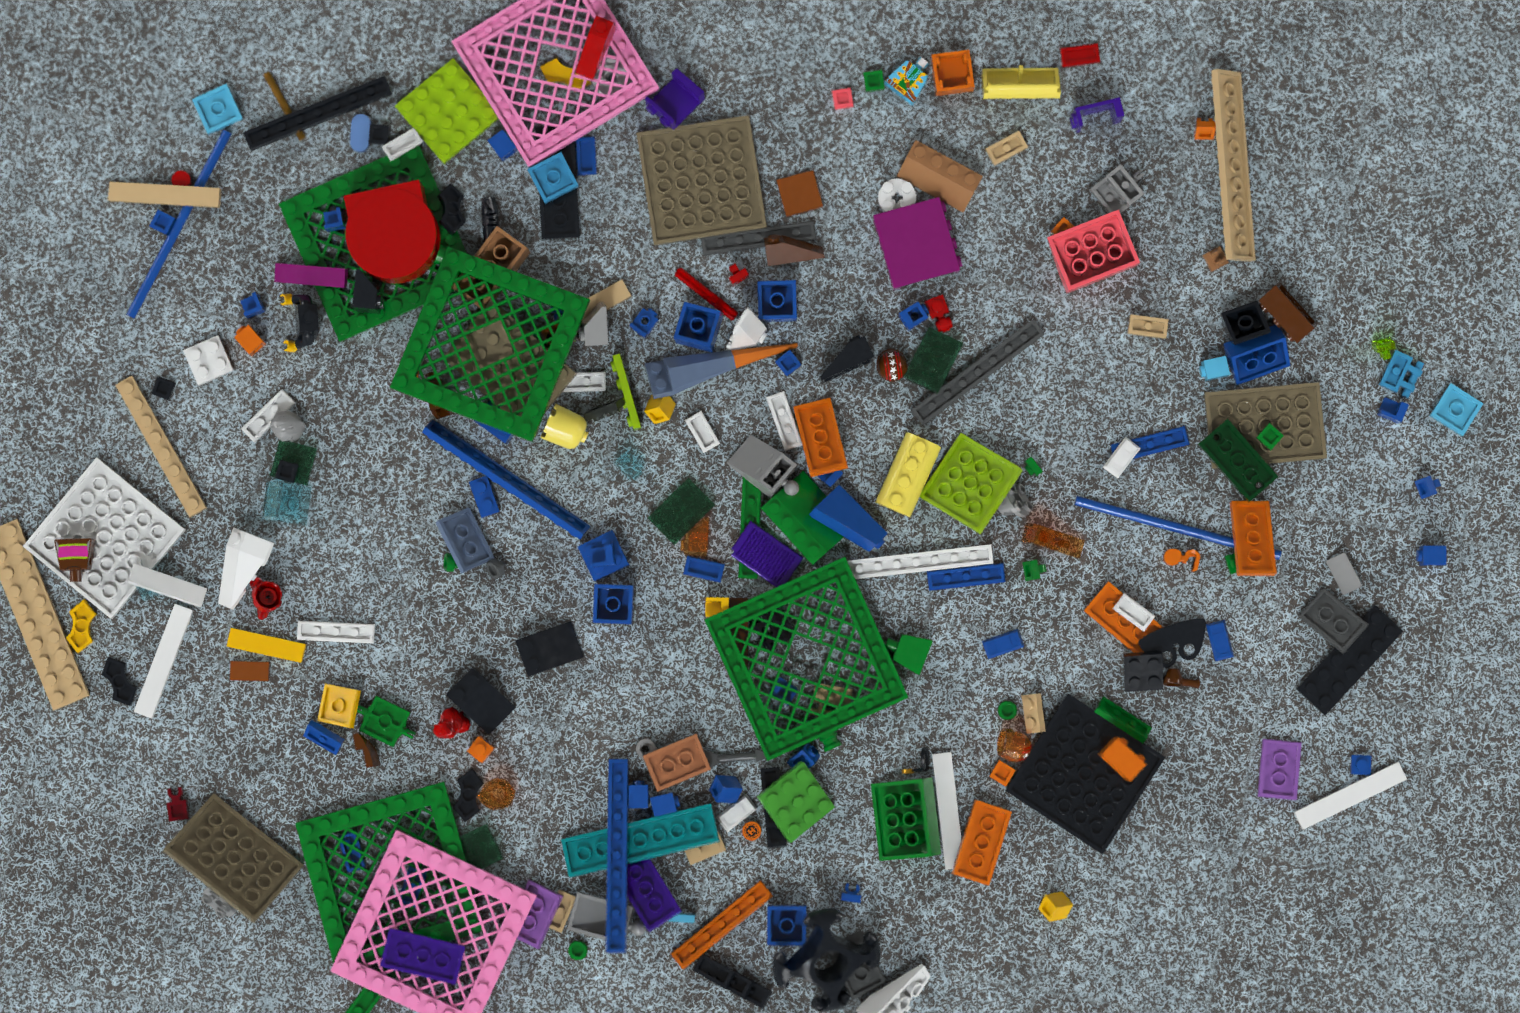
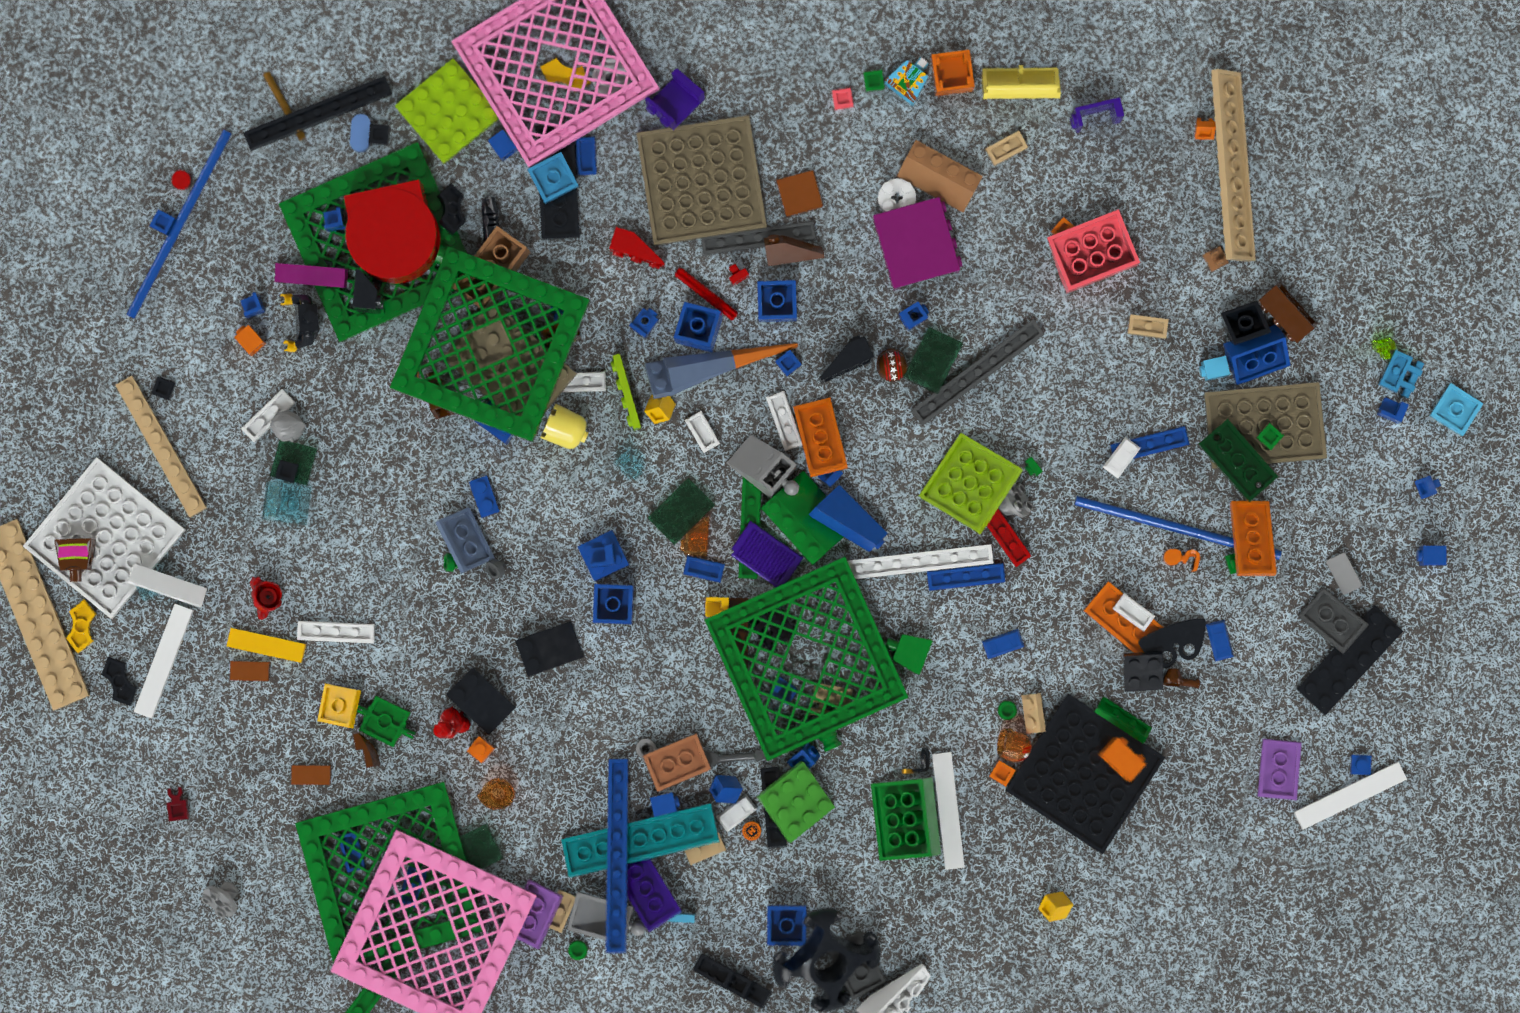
tan tile [108,182,222,208] -> none
dark tan plate [163,793,304,923] -> none
white plate [183,335,234,386] -> none
medium azure plate [192,84,243,135] -> none
white wedge [218,527,274,610] -> none
blue plate [303,720,345,755] -> none
dark purple plate [380,928,466,985] -> none
white tile [382,128,423,161] -> none
blue plate [422,420,590,539] -> none
black tile [453,768,484,822] -> none
red slope [575,15,616,80] -> none
light grey slope [578,302,608,346] -> none
tan tile [581,280,632,324] -> none
pearl dark grey plate [583,398,625,422] -> none
blue brick [629,781,649,808] -> none
orange tile [671,880,773,970] -> none
white wedge [726,308,768,350] -> none
blue tile [841,883,861,903] -> none
light yellow container [875,432,941,518] -> none
red plate [925,294,953,333] -> none
orange plate [951,800,1012,886] -> none
clear orange slope [1021,523,1085,559] -> none
green tile [1022,560,1047,581] -> none
red tile [1060,43,1100,68] -> none
light grey plate [1090,164,1145,214] -> none
none -> dark orange tile [291,765,331,785]
none -> red slope [609,227,665,269]
none -> red plate [986,509,1031,567]

